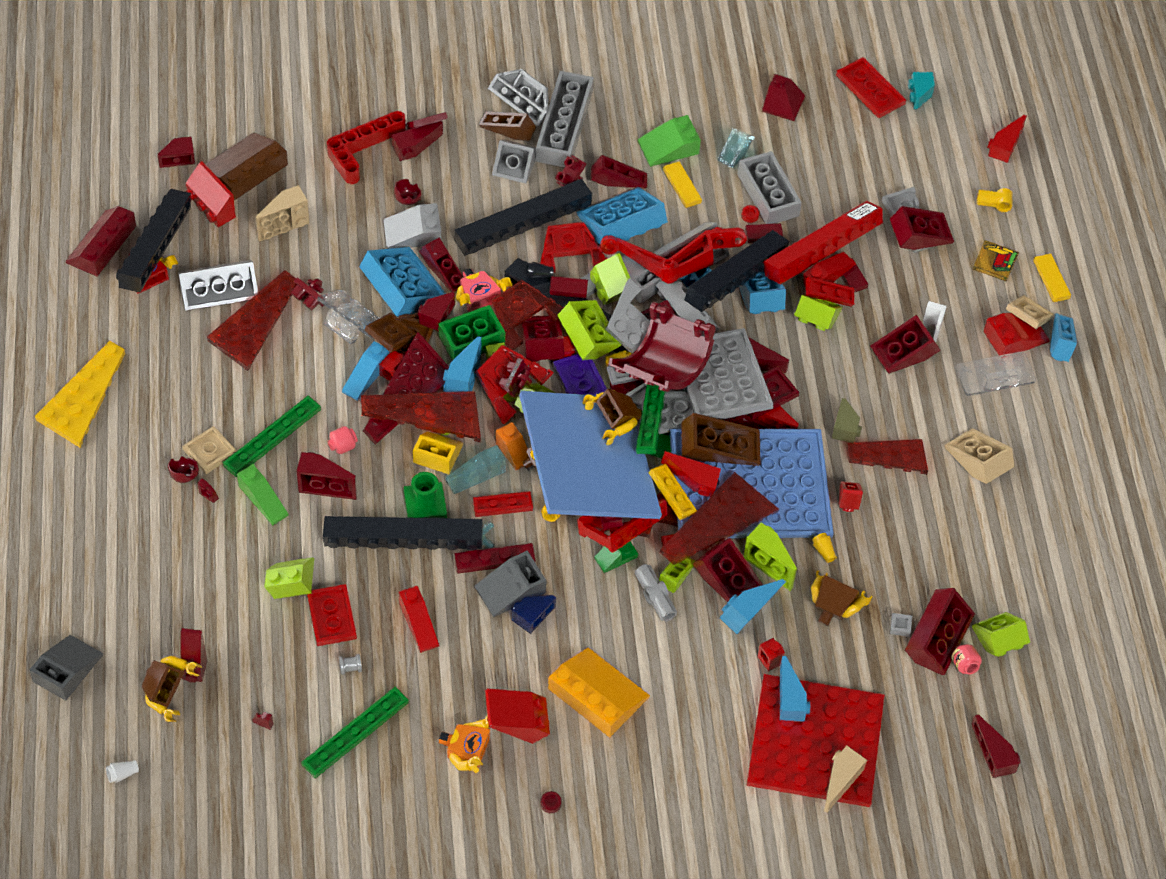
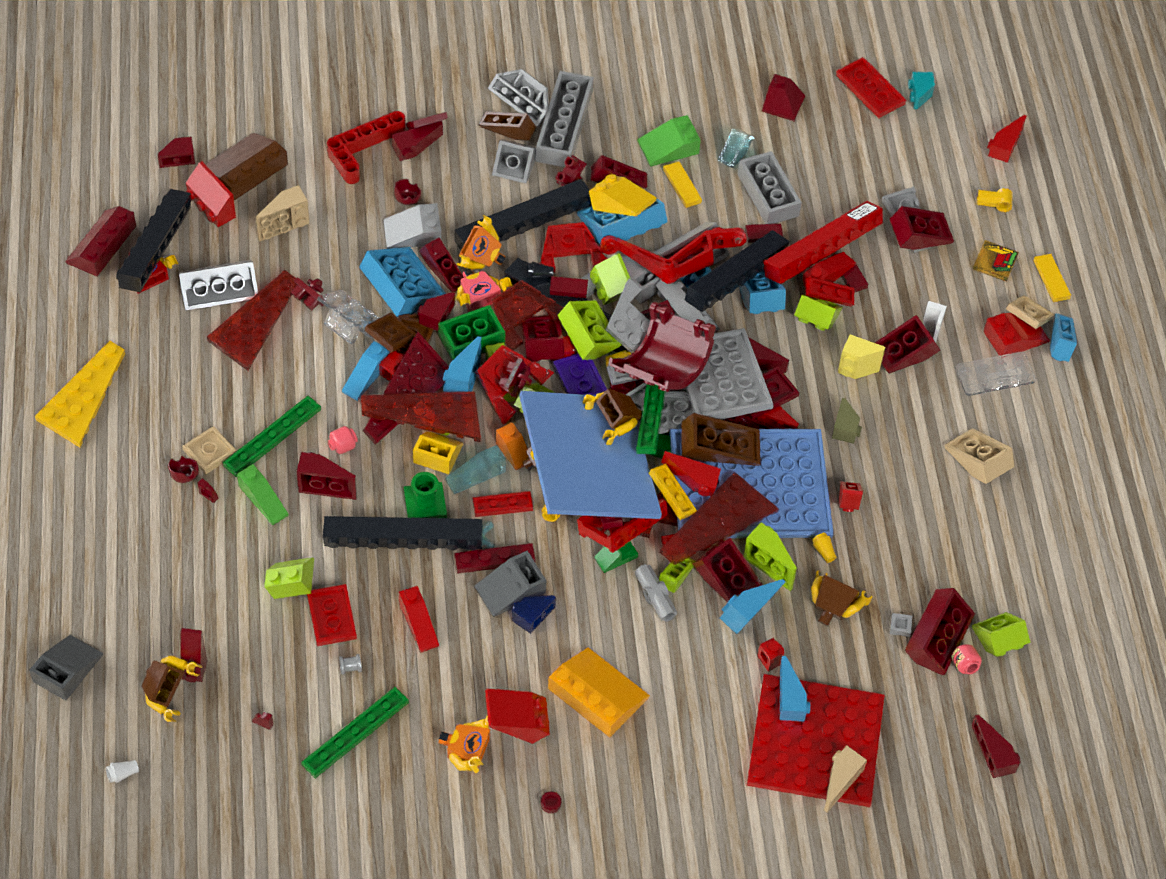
red tile [741,205,760,223] -> none
clear red wing [846,439,928,475] -> none
none -> torso [457,215,505,270]
none -> yellow slope [589,174,657,216]
none -> light yellow slope [838,334,885,379]

